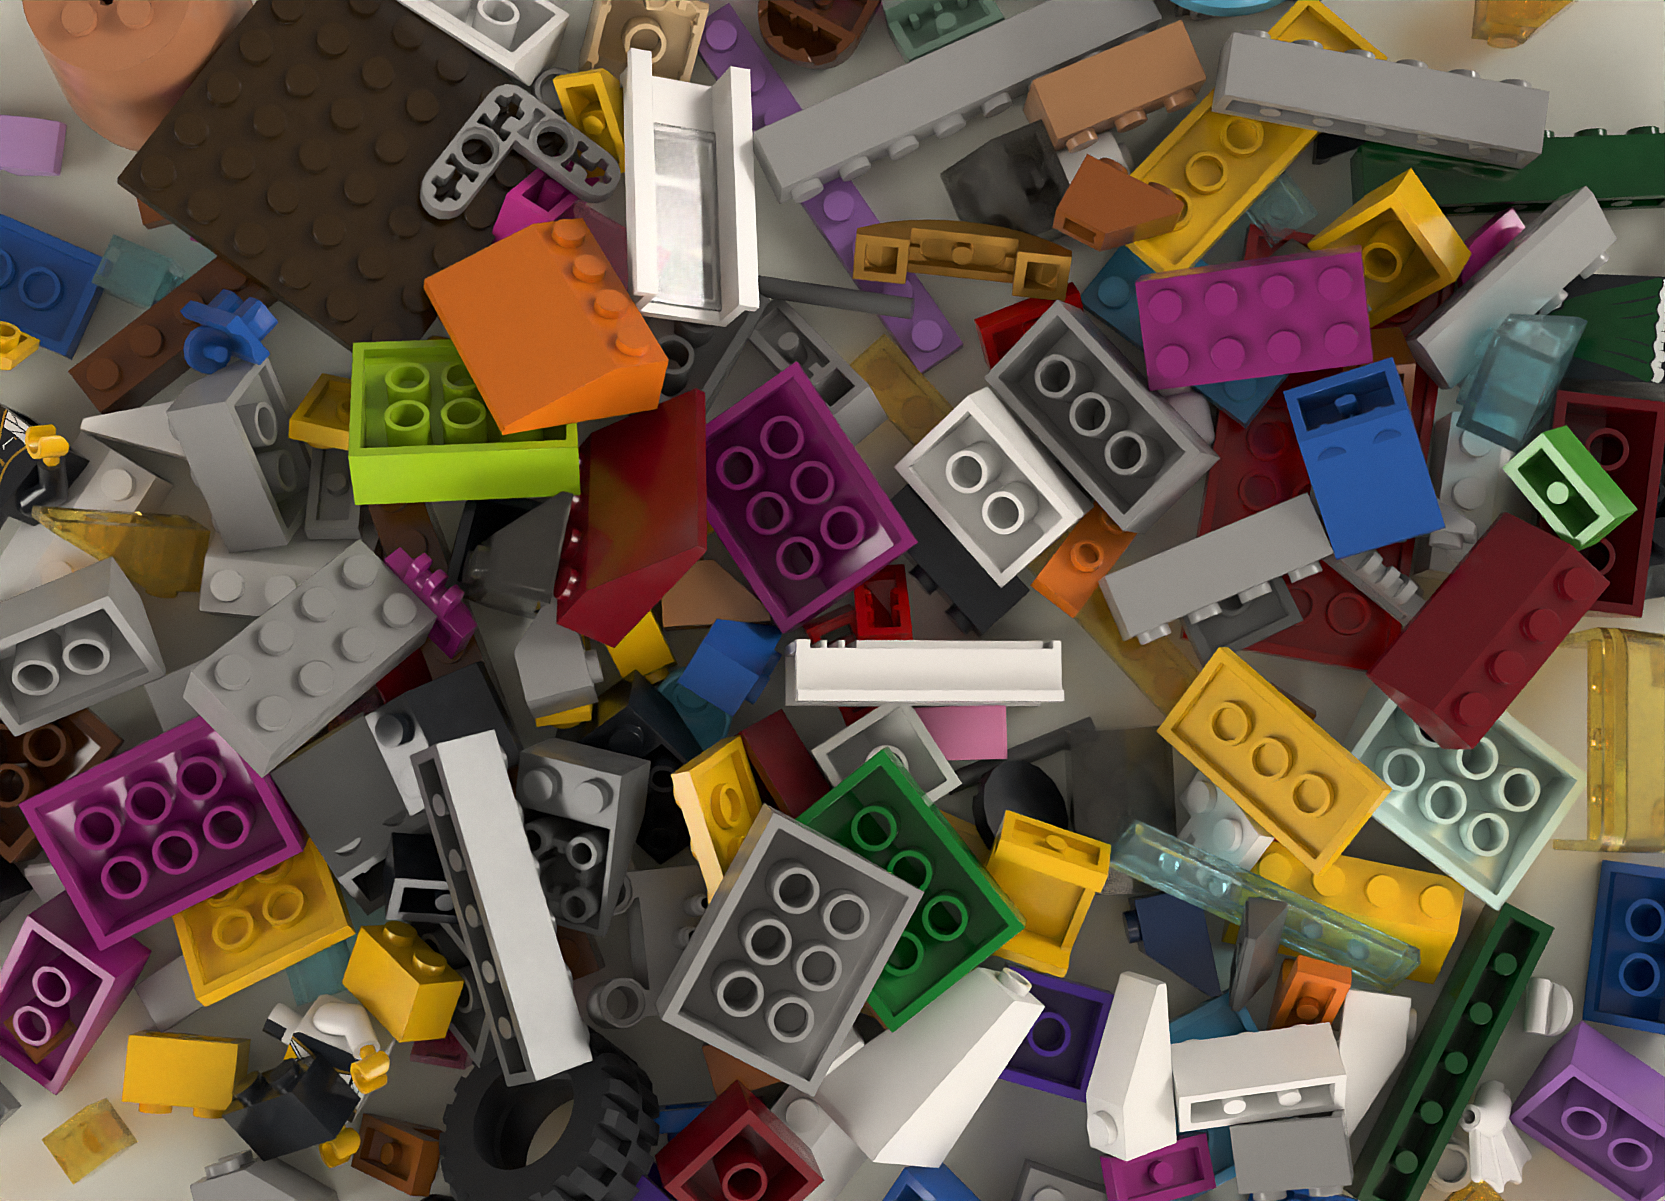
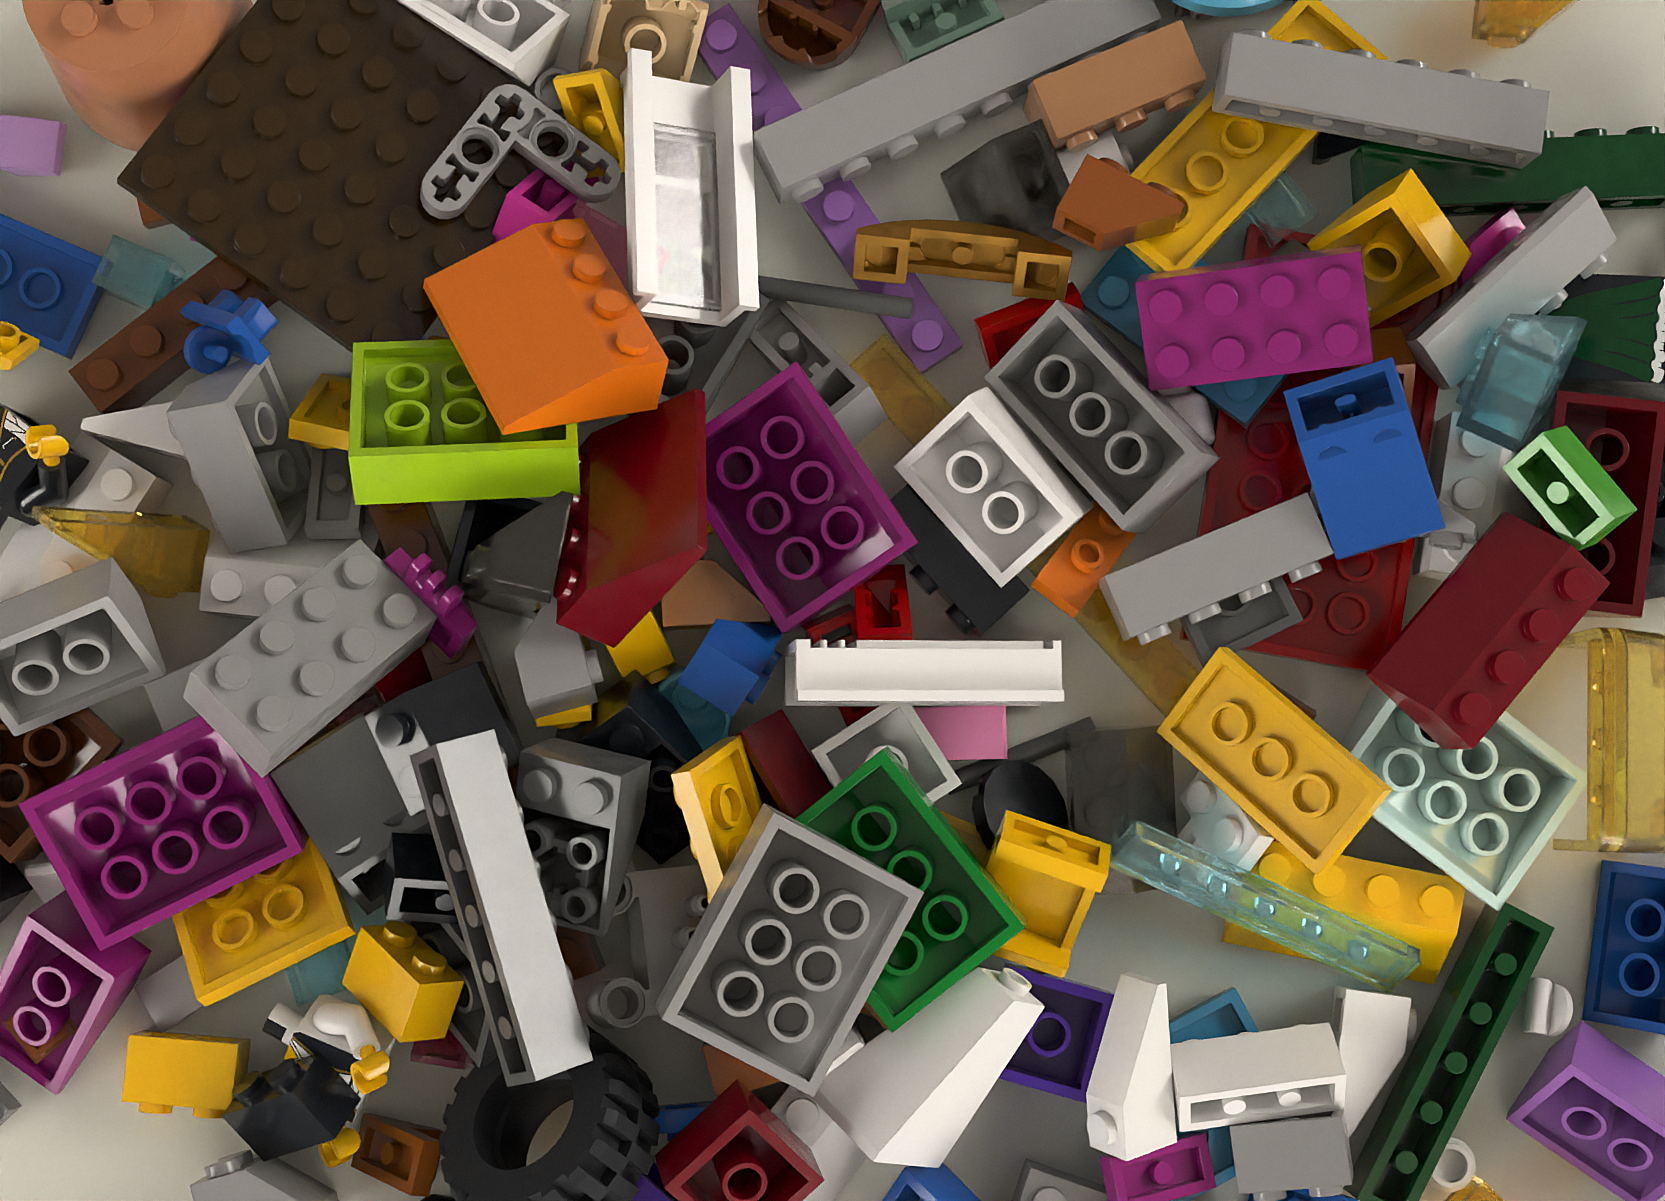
clear yellow brick [41,1098,138,1185] -> none
dark blue slope [1122,885,1222,997] -> none
dark grey slope [1229,897,1289,1012] -> none
orange slope [1266,955,1352,1031] -> none
light grey hinge [1322,548,1426,627] -> none
white arm [1458,1080,1532,1193] -> none

